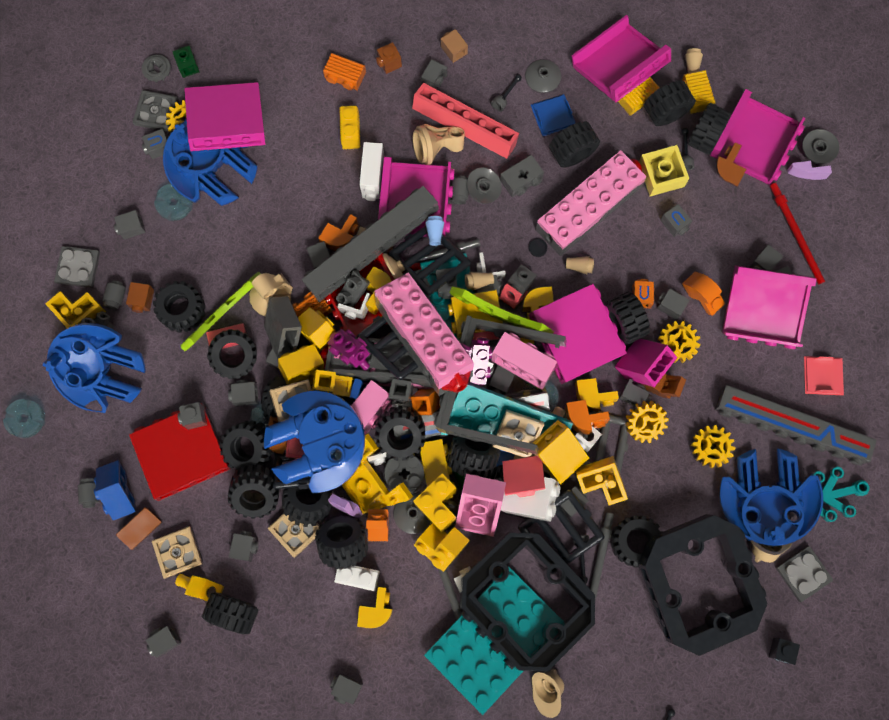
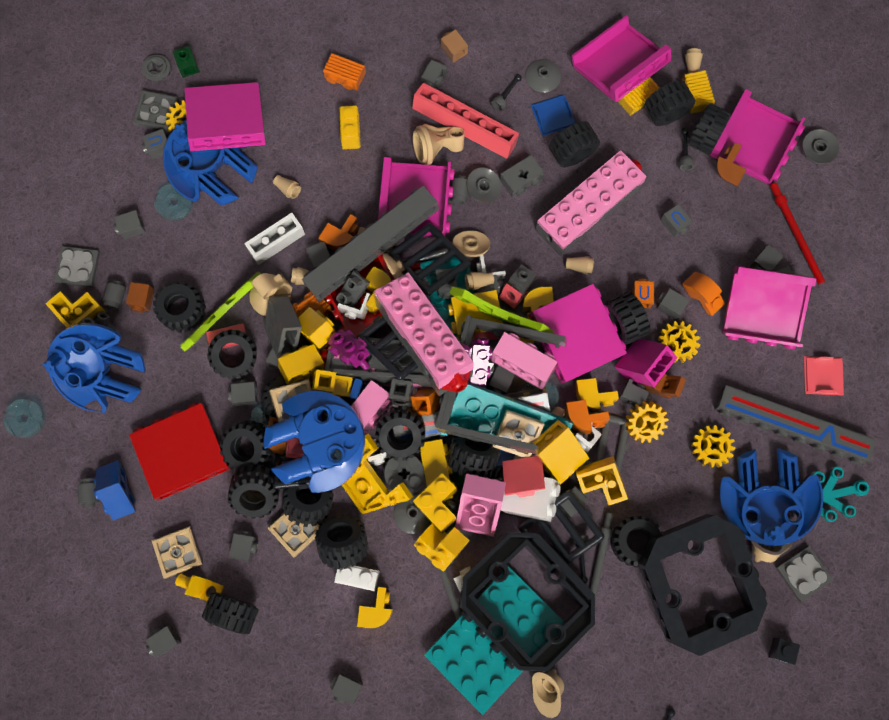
dark orange slope [116,507,162,550] -> none
dark grey brick [177,402,207,430] -> none
lavender slope [328,494,362,517] -> none
white brick [360,142,384,201] -> none
orange brick [366,509,389,541] -> none
dark orange brick [376,42,402,74] -> none
light blue cone [425,216,444,246] -> none
black piece [529,239,547,257] -> none
light yellow brick [639,145,689,196] -> none
lavender slope [787,161,832,180] -> none
none -> white brick [244,213,305,265]
none -> tan cone [273,175,301,199]
none -> tan cone [291,267,309,285]
none -> tan dish [453,231,490,257]

